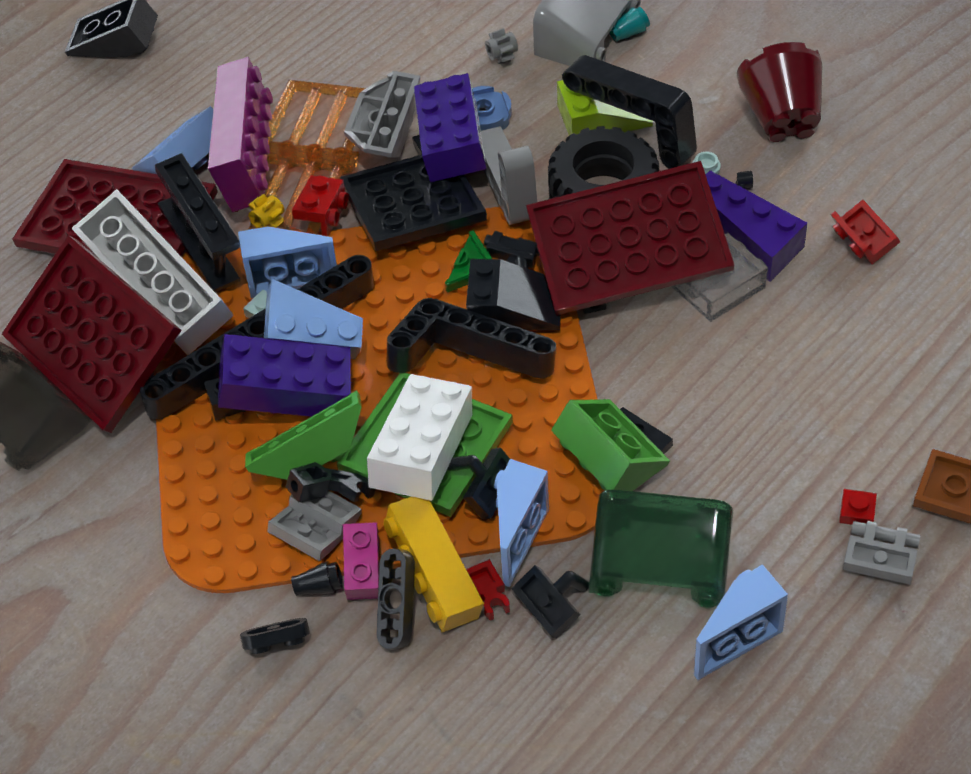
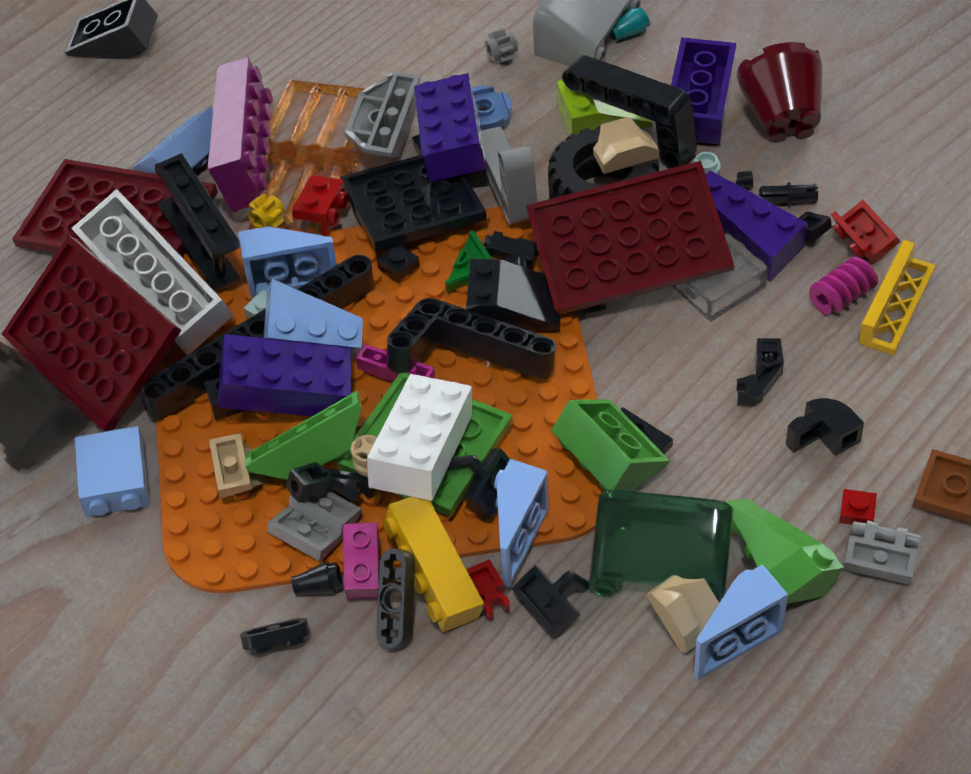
none -> light blue brick [75,426,150,517]
none -> tan slope [209,433,268,498]
none -> tan wheel [350,435,378,476]
none -> dark pink piece [356,344,435,382]
none -> black plate [377,245,420,282]
none -> tan slope [593,117,659,174]
none -> tan slope [645,575,719,653]
none -> dark purple brick [671,37,736,144]
none -> bright green wedge [722,498,844,604]
none -> black piece [736,338,784,406]
none -> black axle [758,182,818,206]
none -> black brick [786,398,864,456]
none -> black plate [799,212,832,241]
none -> dark pink piece [809,257,878,315]
none -> yellow fence [858,240,936,356]

